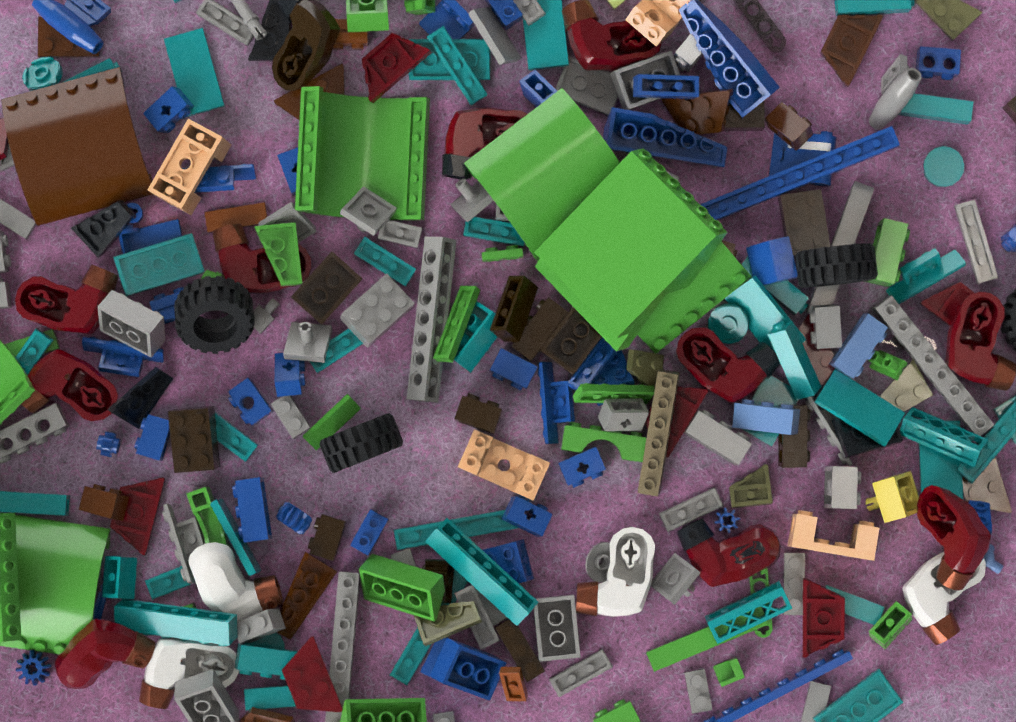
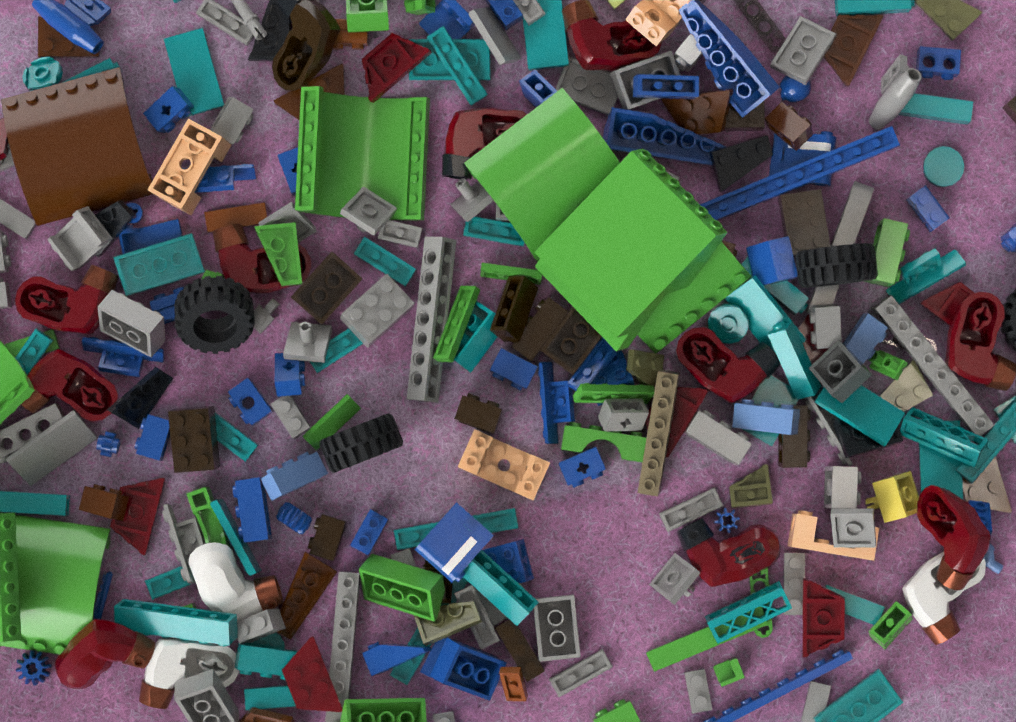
teal brick [102,556,137,599] -> none
bright green plate [482,245,523,262] -> none
blue brick [501,495,552,537] -> none
white piece [576,527,655,617] -> none
light grey dish [585,542,610,583] -> none
light grey plate [954,200,998,284] -> none
none -> light grey tile [6,410,97,486]
none -> light grey panel [47,207,113,271]
none -> light grey brick [210,97,253,145]
none -> medium blue brick [261,452,328,501]
none -> blue slope [362,642,432,676]
none -> blue door [414,502,494,583]
none -> bright green tile [480,263,542,285]
none -> black wing [709,135,773,192]
none -> light grey tile [770,16,836,85]
none -> blue hair [780,76,811,103]
none -> dark grey slope [809,340,872,403]
none -> light grey plate [831,509,876,548]
none -> blue brick [906,185,950,232]

